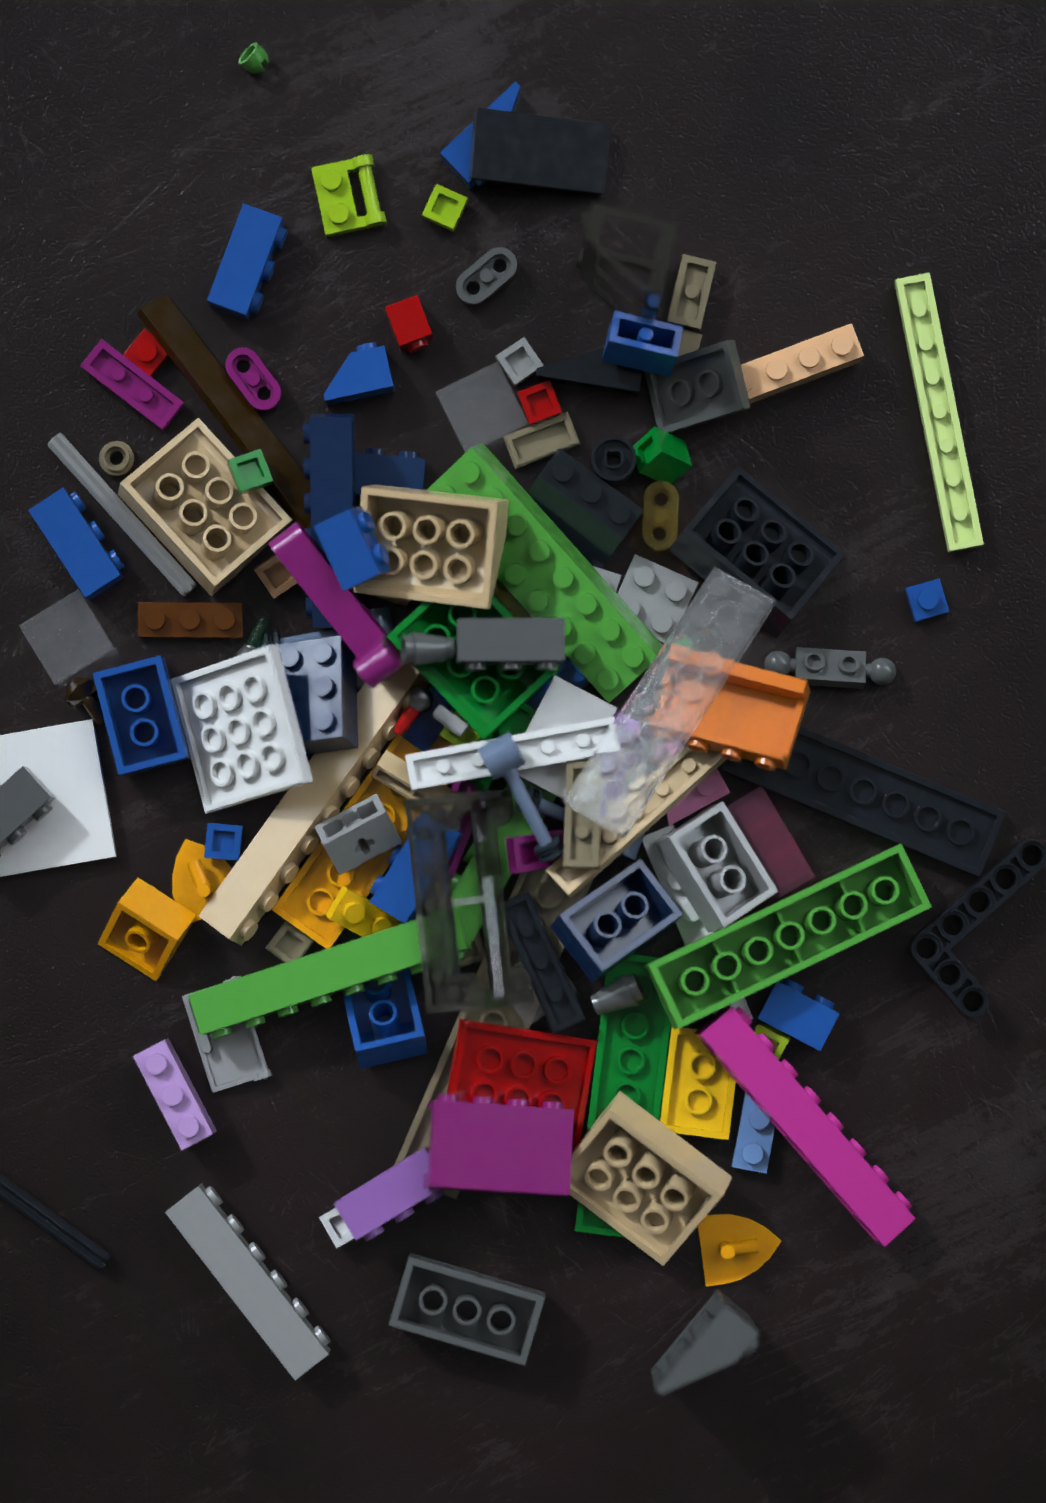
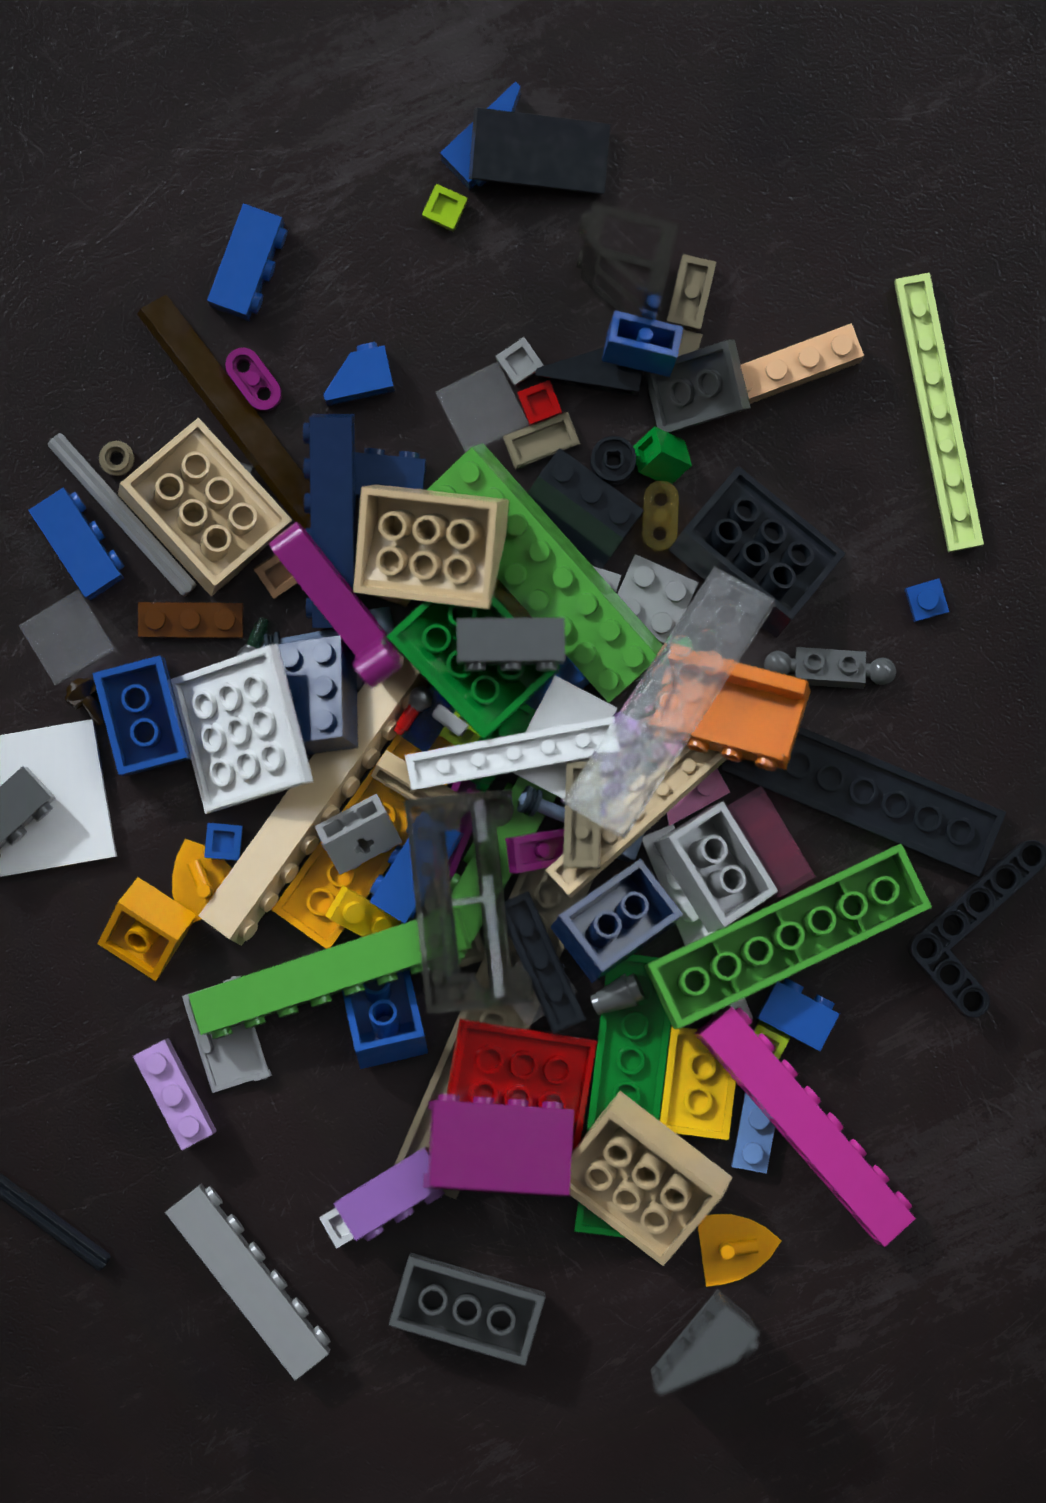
magenta plate [80,339,185,431] -> none
red plate [123,328,169,377] -> none
green plate [227,449,273,495] -> none
bright green hinge [238,42,269,74] -> none
dark tan tile [266,921,315,963] -> none
lime plate [311,154,387,237] -> none
blue brick [314,506,391,591] -> none
red brick [385,295,433,353] -> none
dark grey cone [401,632,455,667] -> none
dark grey plate [456,247,517,306] -> none
sand blue piece [477,732,564,862] -> none

